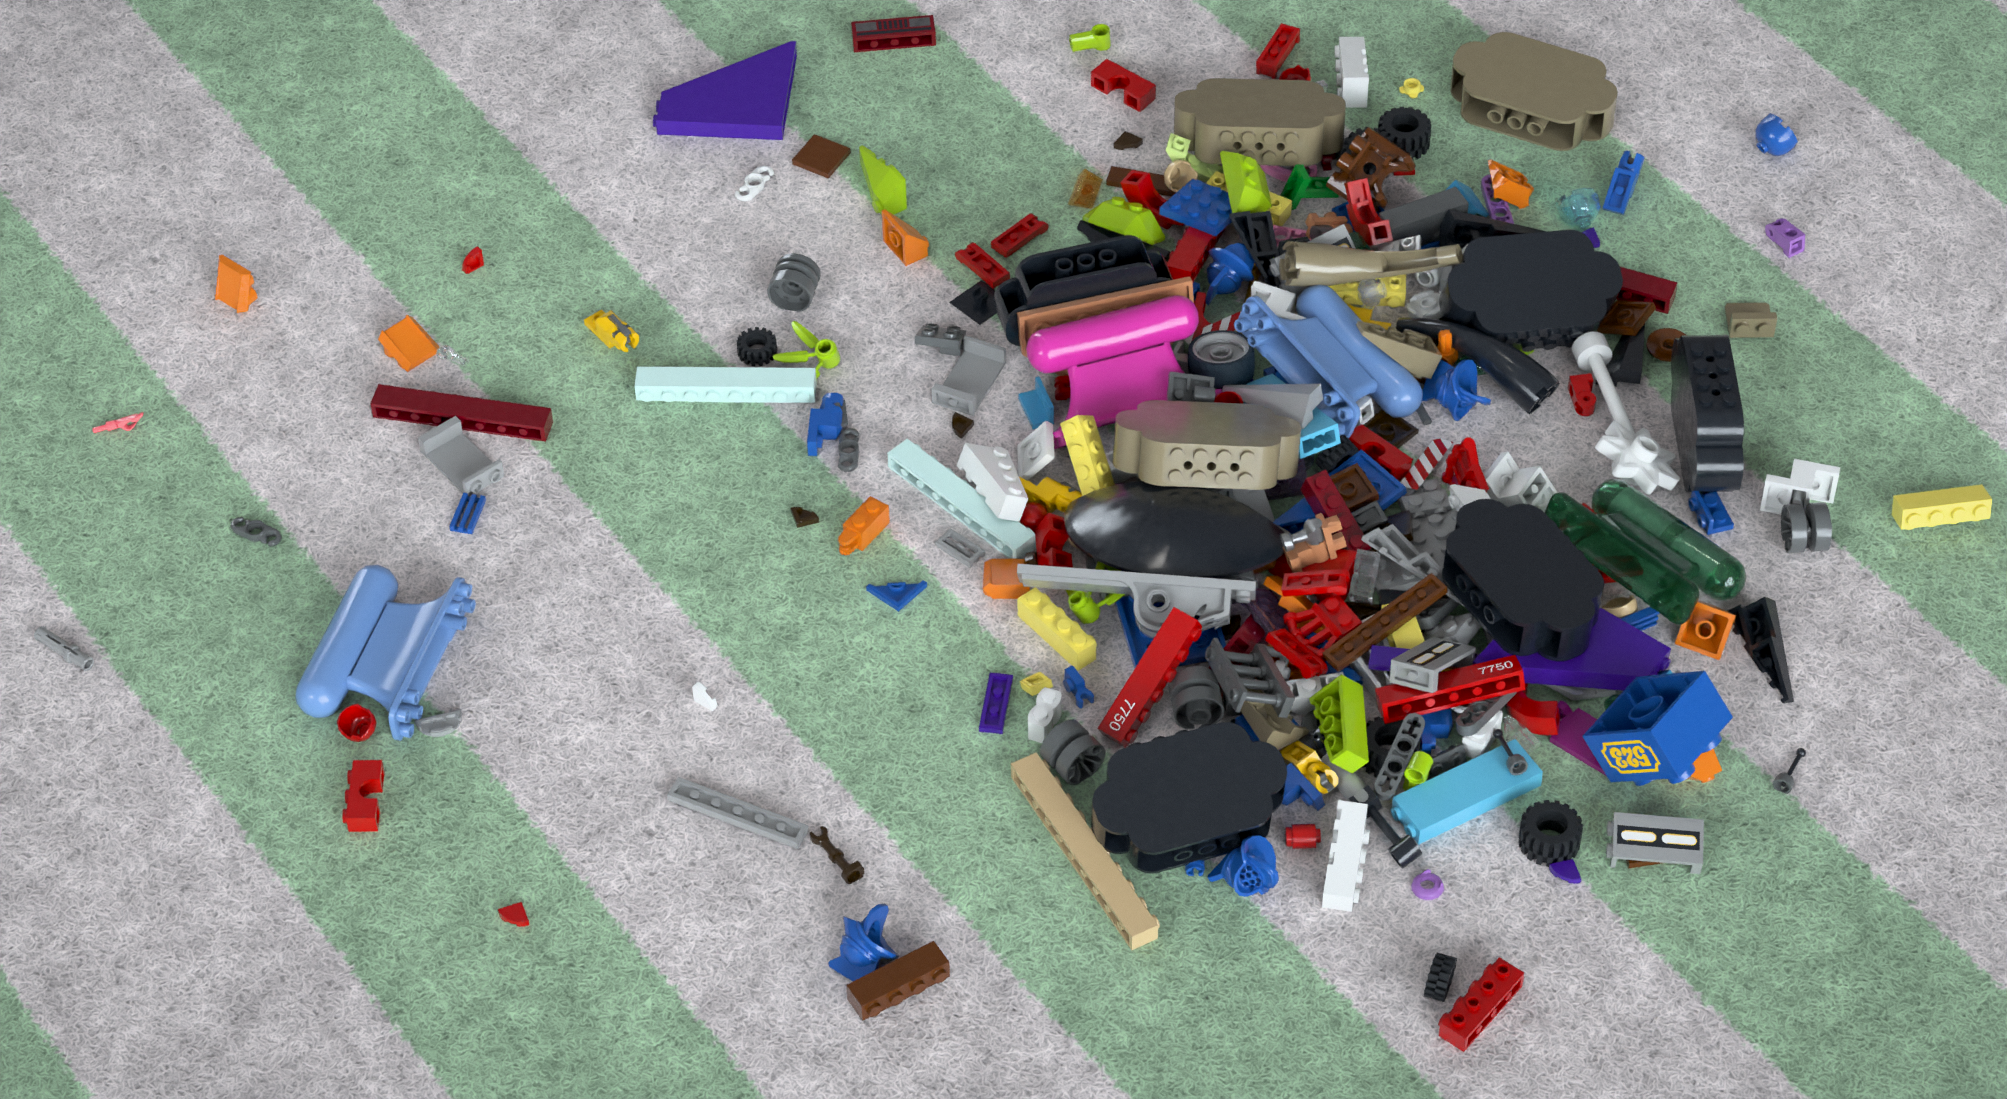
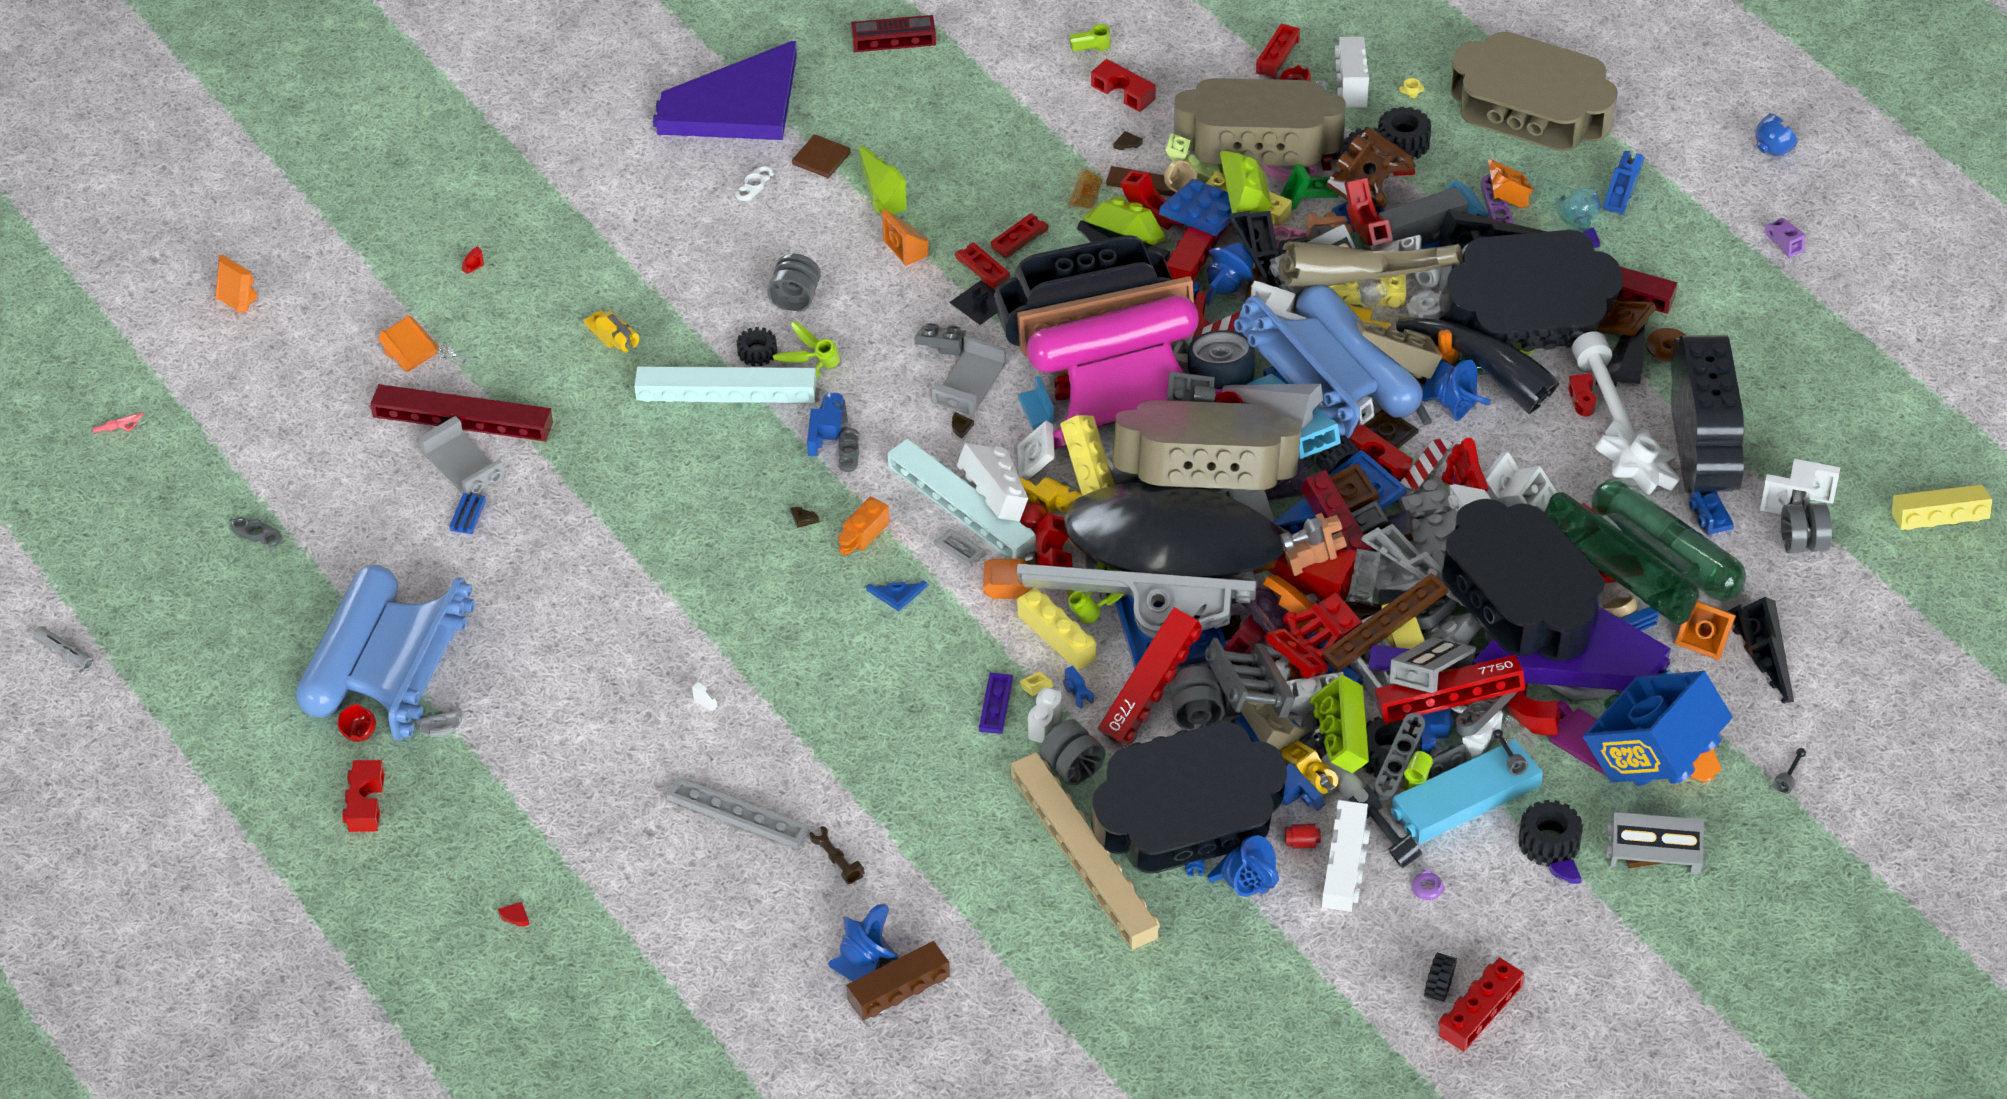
red plate [1281,569,1350,597] -> none
dark tan bracket [1725,303,1777,338] -> none

